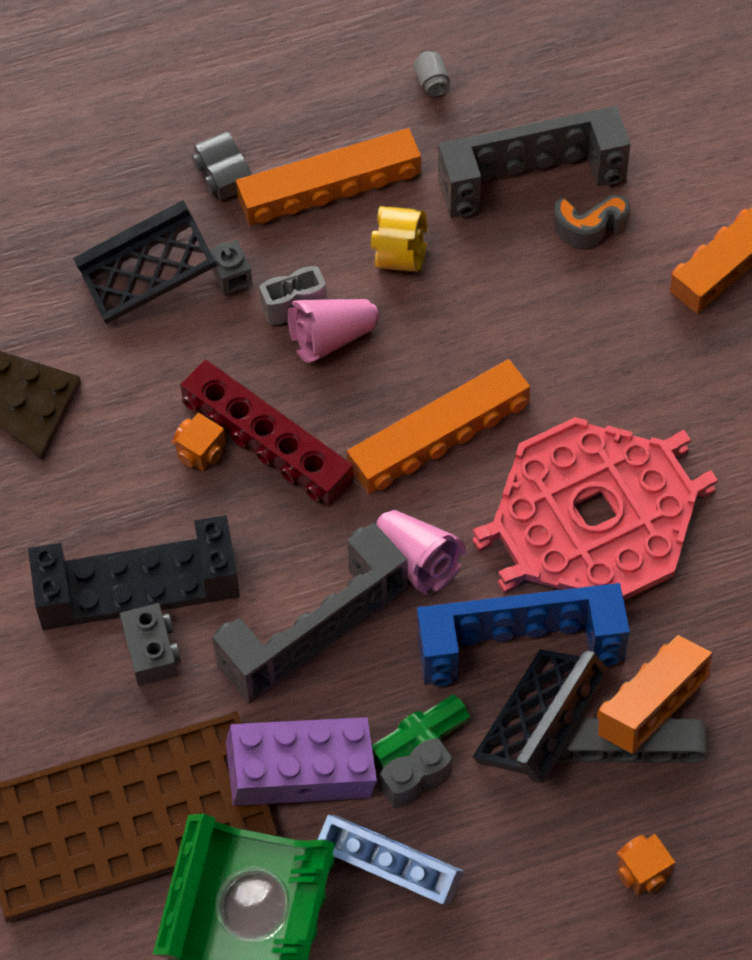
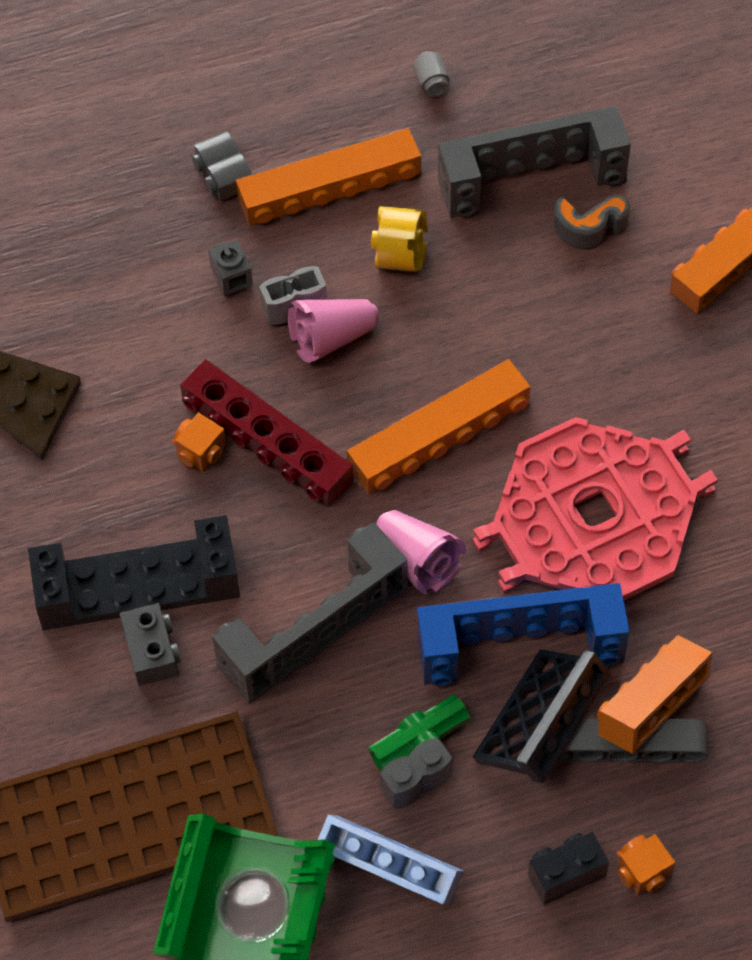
black fence [73,200,217,324] -> none
medium lavender brick [226,717,377,806] -> none
none -> black brick [528,831,609,905]

